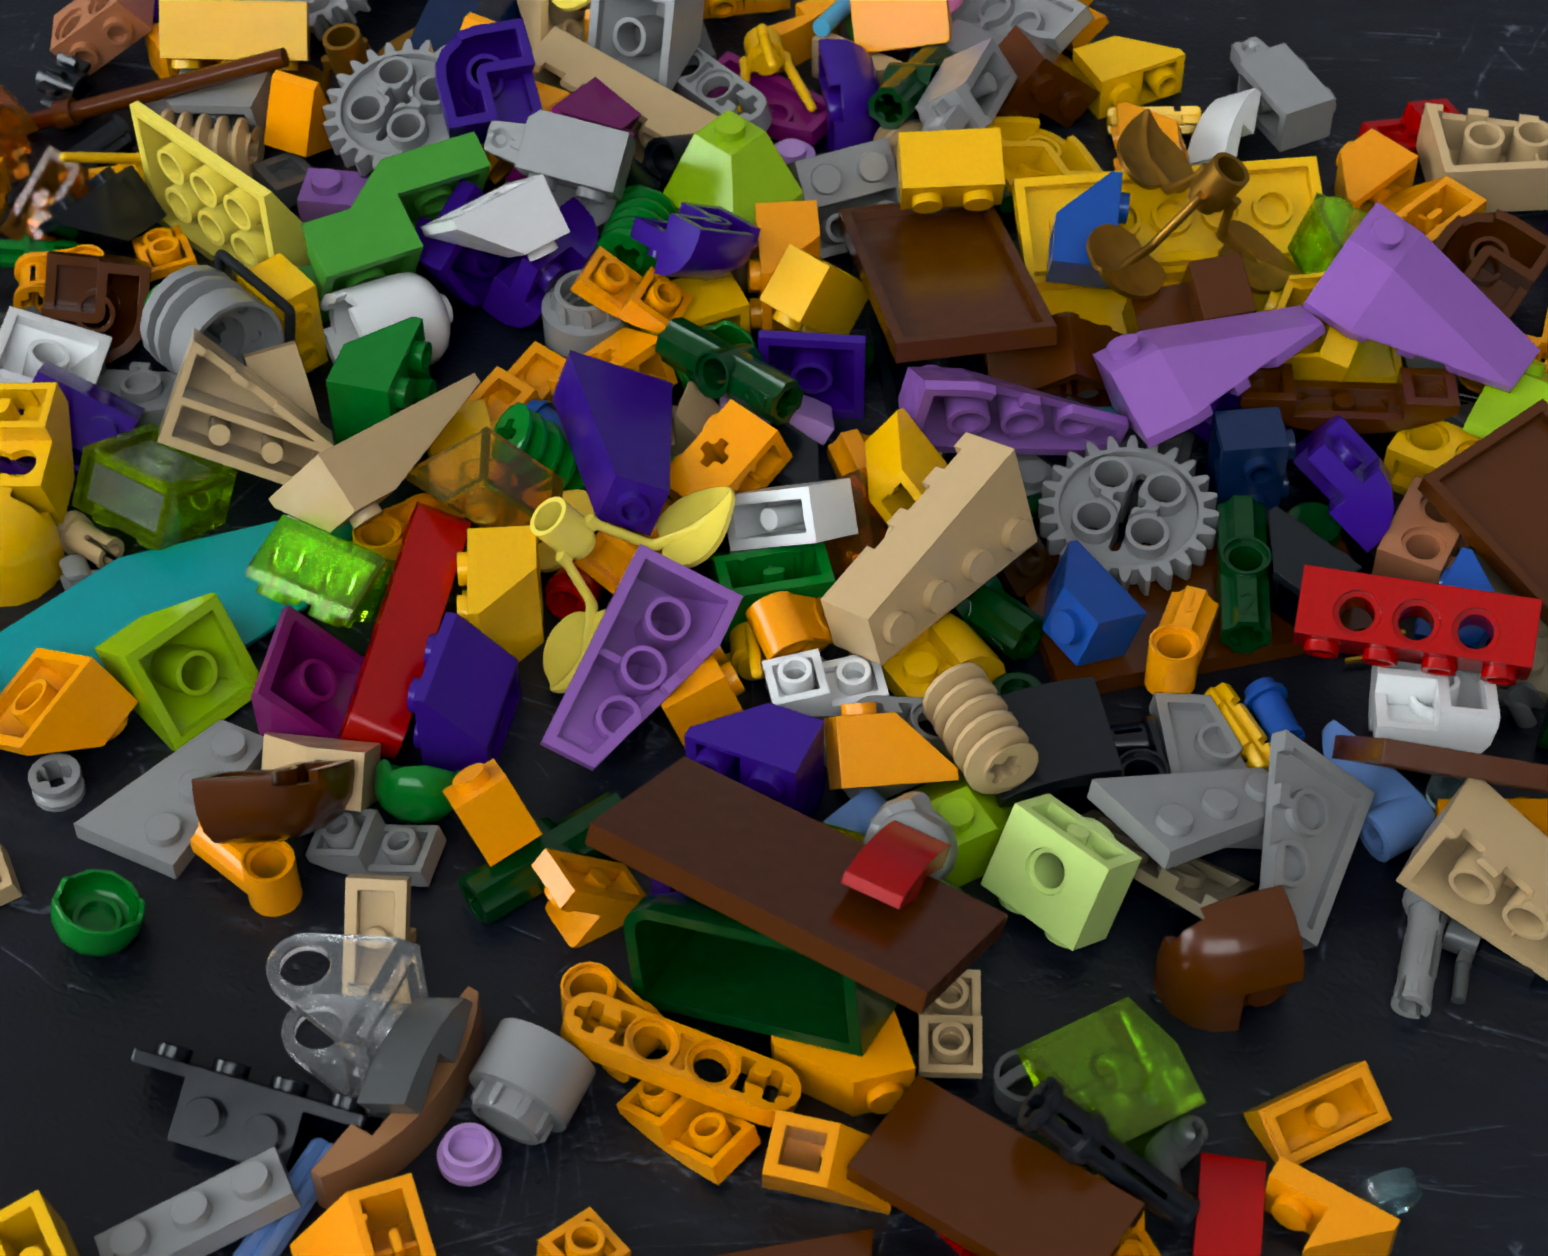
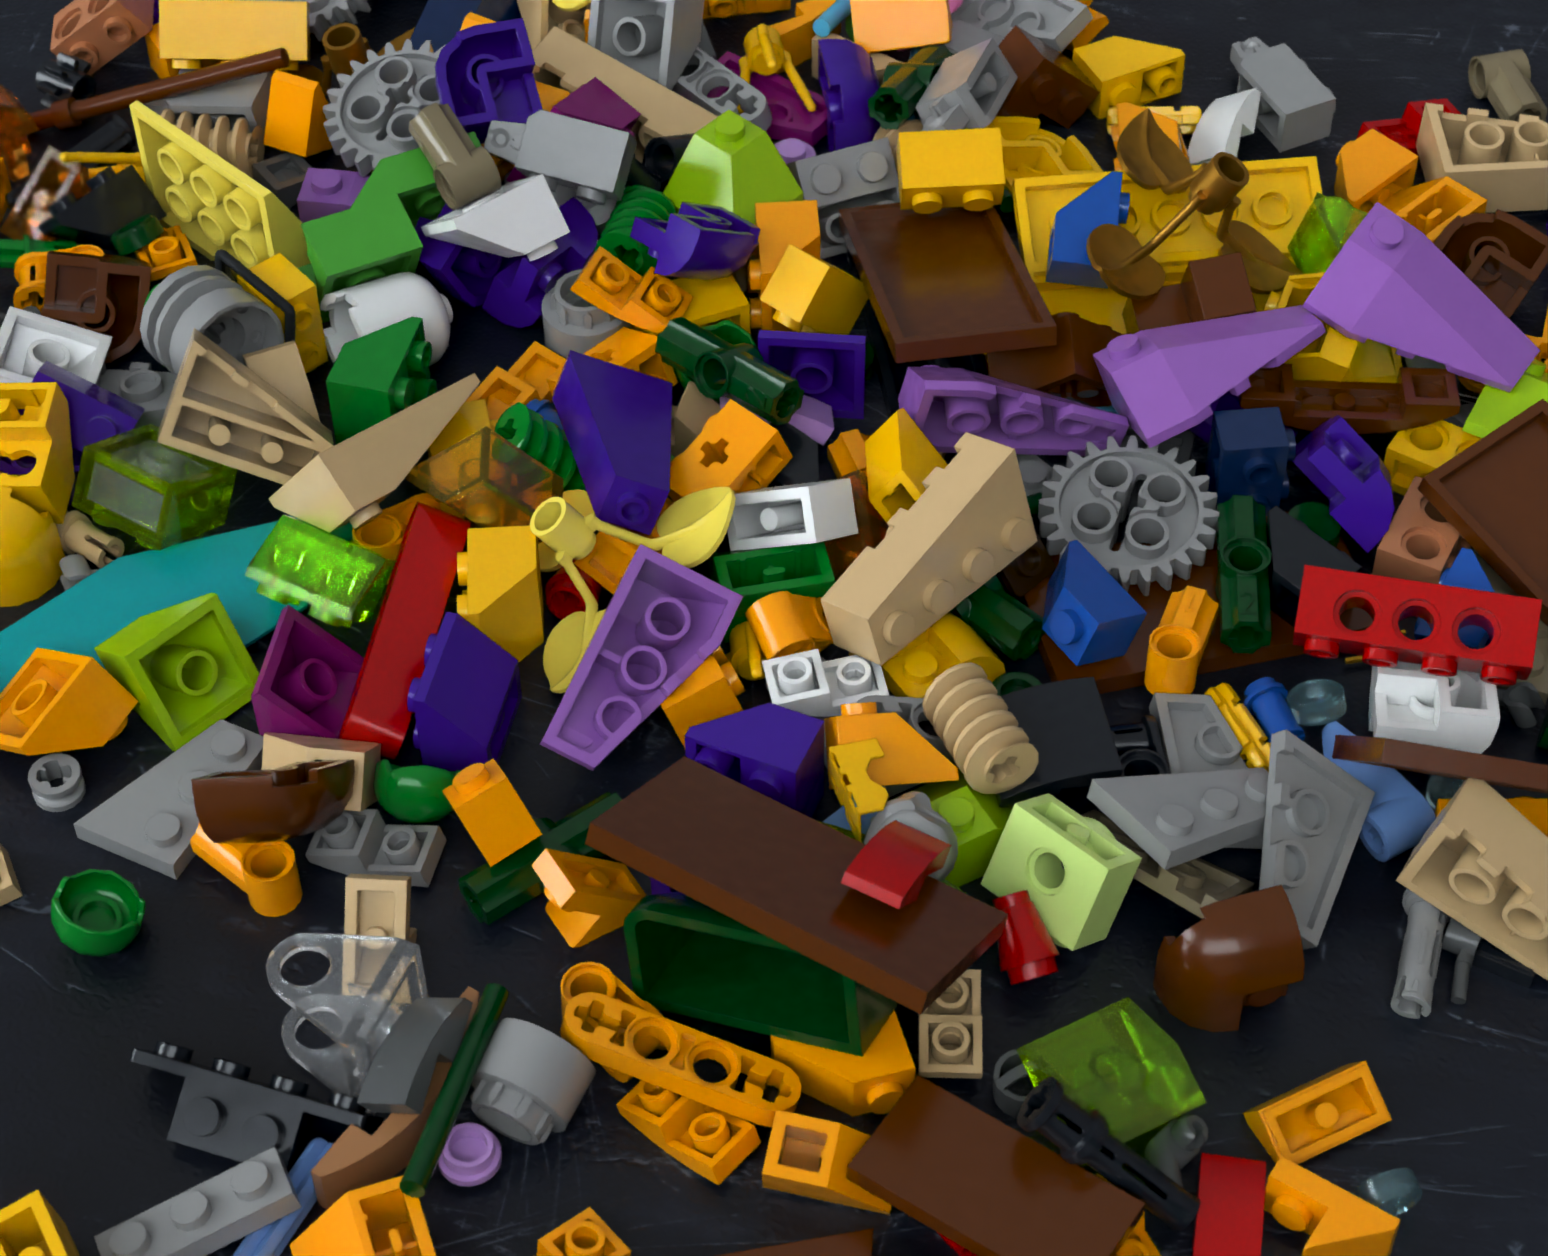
none -> dark green tile [110,213,164,256]
none -> dark green bar [399,983,509,1198]
none -> dark tan piece [409,102,502,210]
none -> yellow piece [828,738,889,842]
none -> red cone [992,890,1060,985]
none -> clear light blue tile [1286,679,1347,726]
none -> dark tan piece [1468,49,1548,122]

